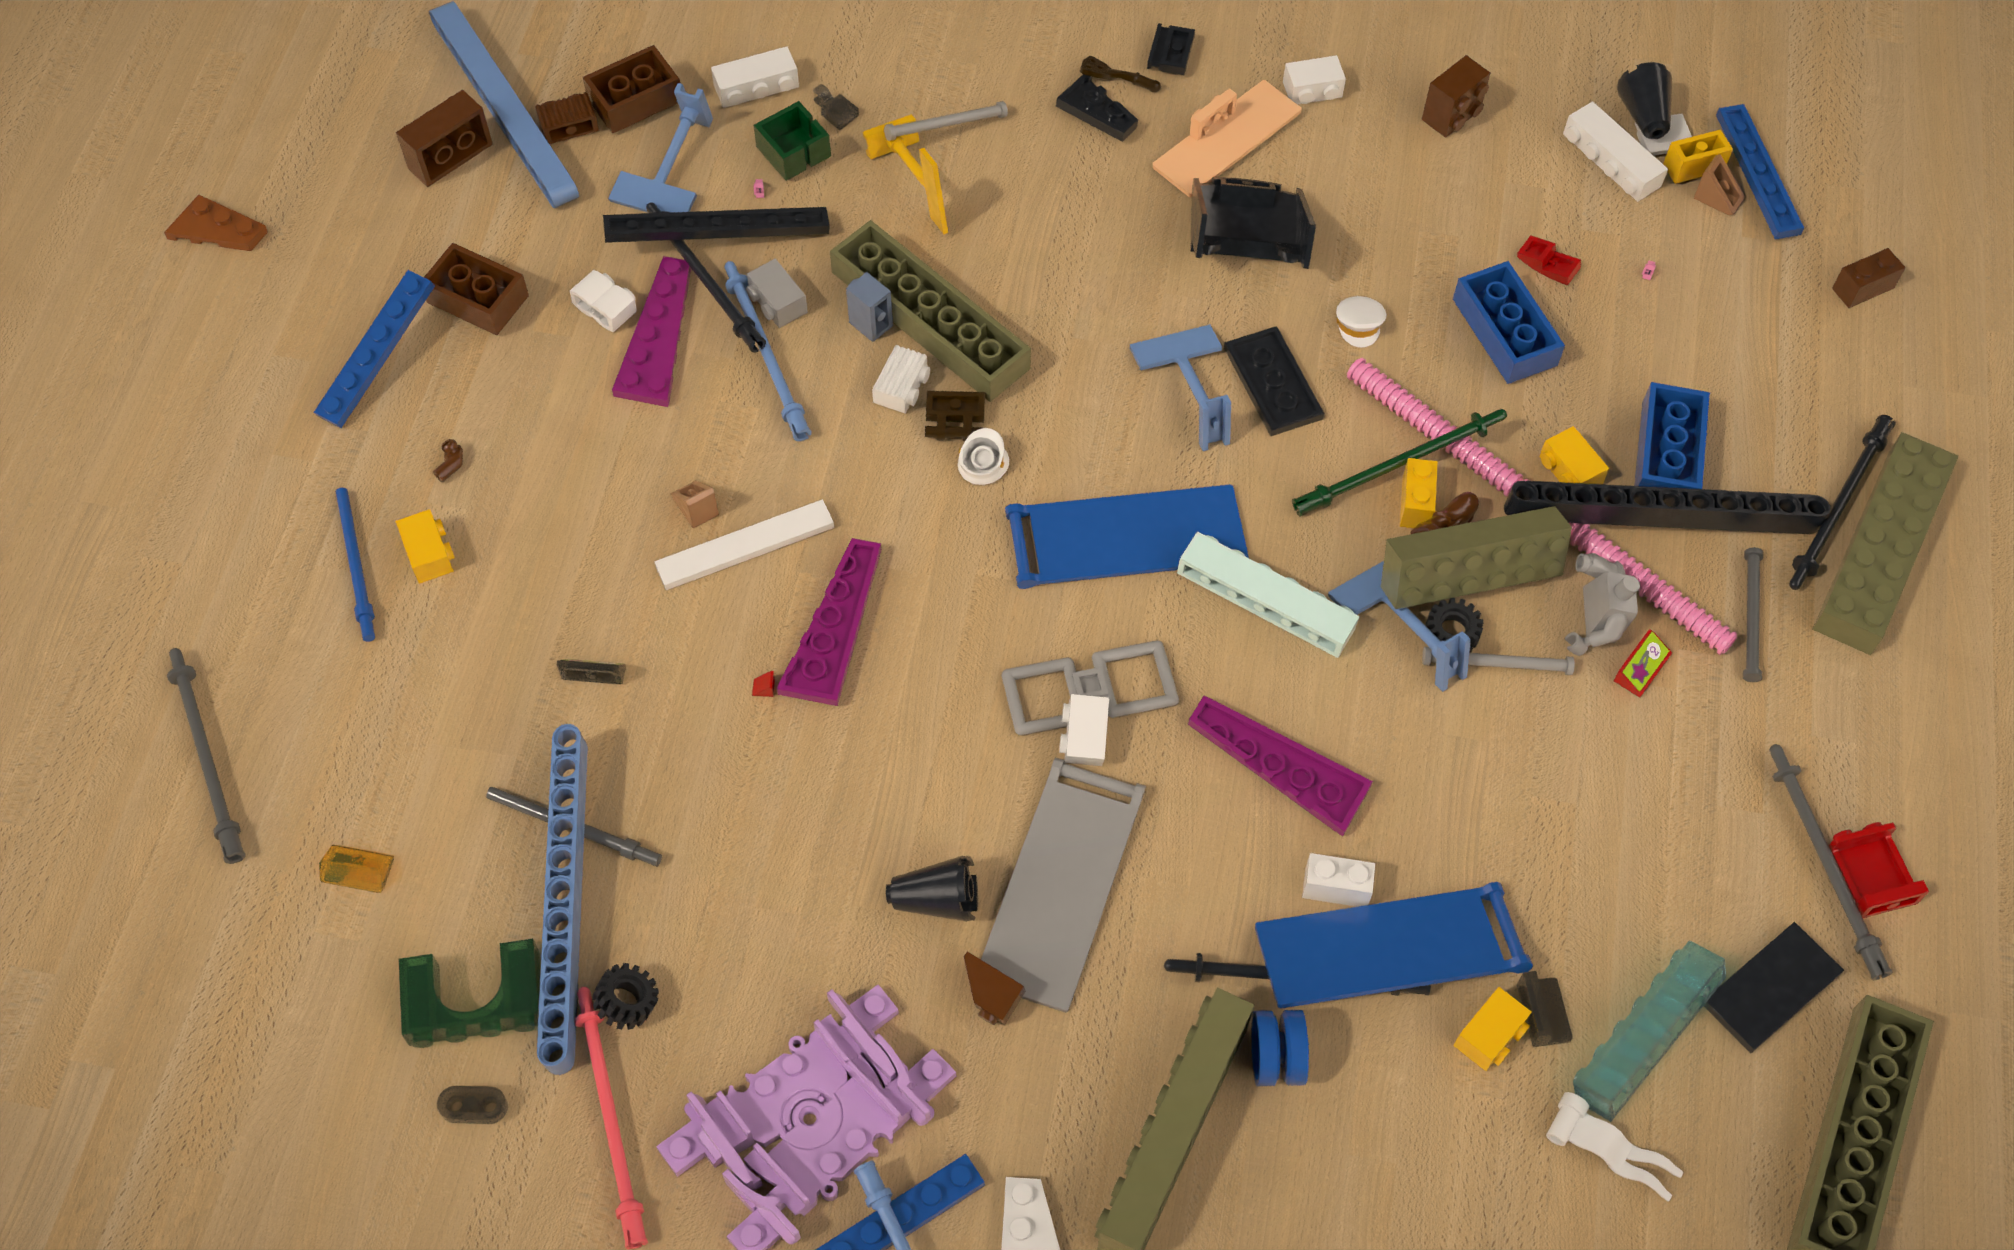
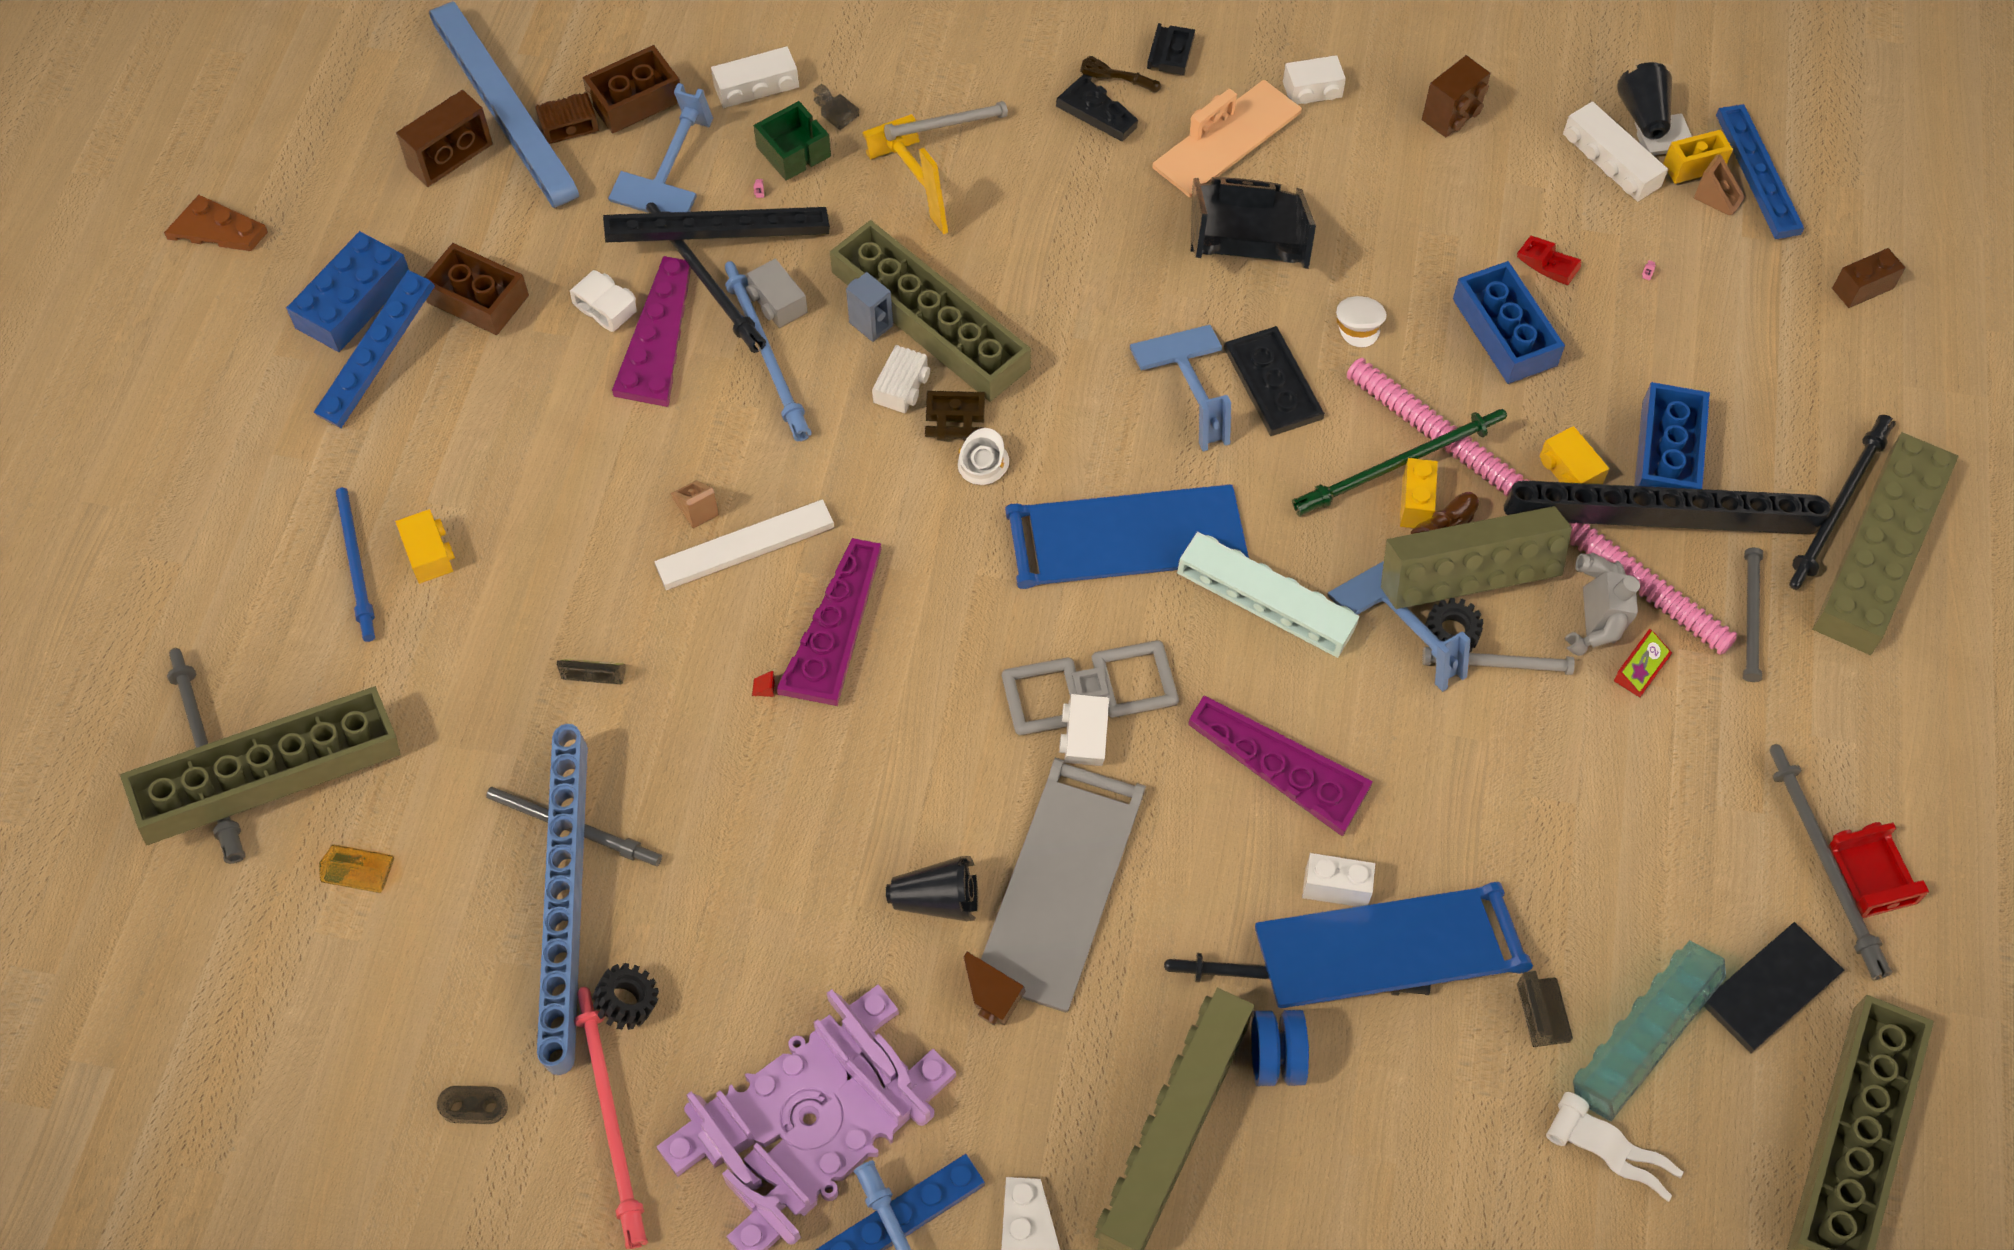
clear green arch [399,938,541,1048] -> none
reddish brown arm [433,439,463,482] -> none
yellow brick [1453,987,1532,1071] -> none
none -> olive brick [120,686,401,846]
none -> blue brick [286,231,409,352]

